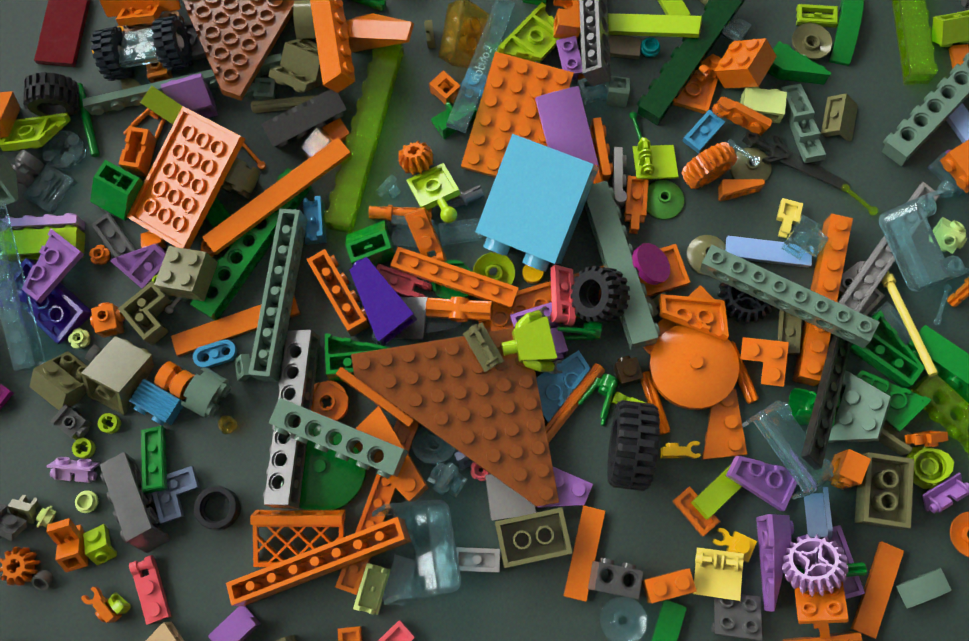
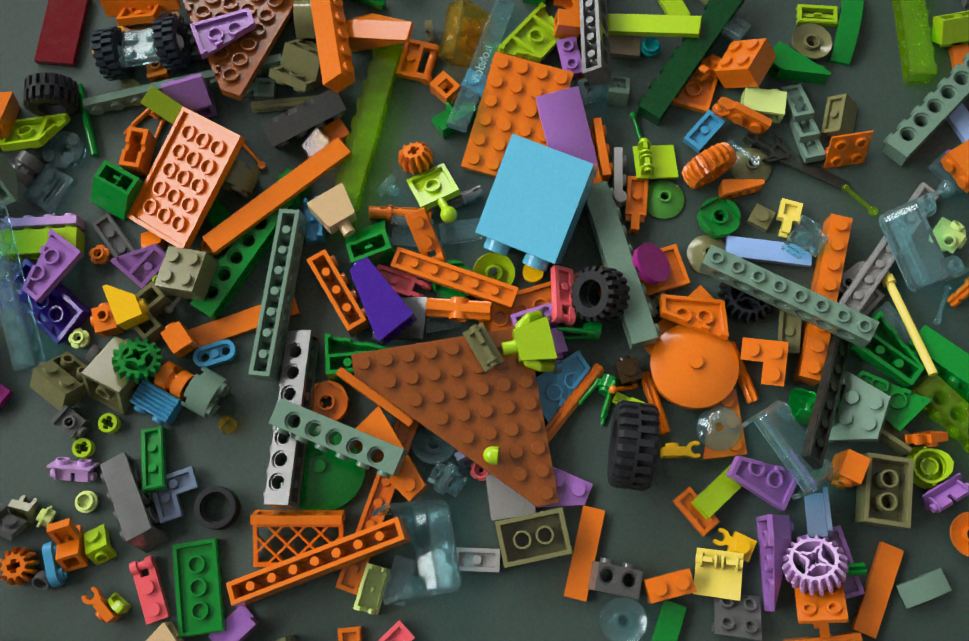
sand green tile [235,354,251,381] -> none
none -> dark azure plate [42,541,68,588]
none -> yellow slope [102,285,149,330]
none -> green gear [111,337,163,384]
none -> orange brick [160,321,198,358]
none -> green tile [172,538,227,638]
none -> medium lavender wing [190,8,256,60]
none -> tan torso [307,183,357,238]
none -> orange plate [396,39,441,85]
none -> lime hinge [483,446,500,465]
none -> orange hinge [609,383,639,394]
none -> clear light blue dish [696,406,742,451]
none -> green plate [697,197,741,240]
none -> olive plate [746,203,776,233]
none -> orange hinge [823,130,874,169]

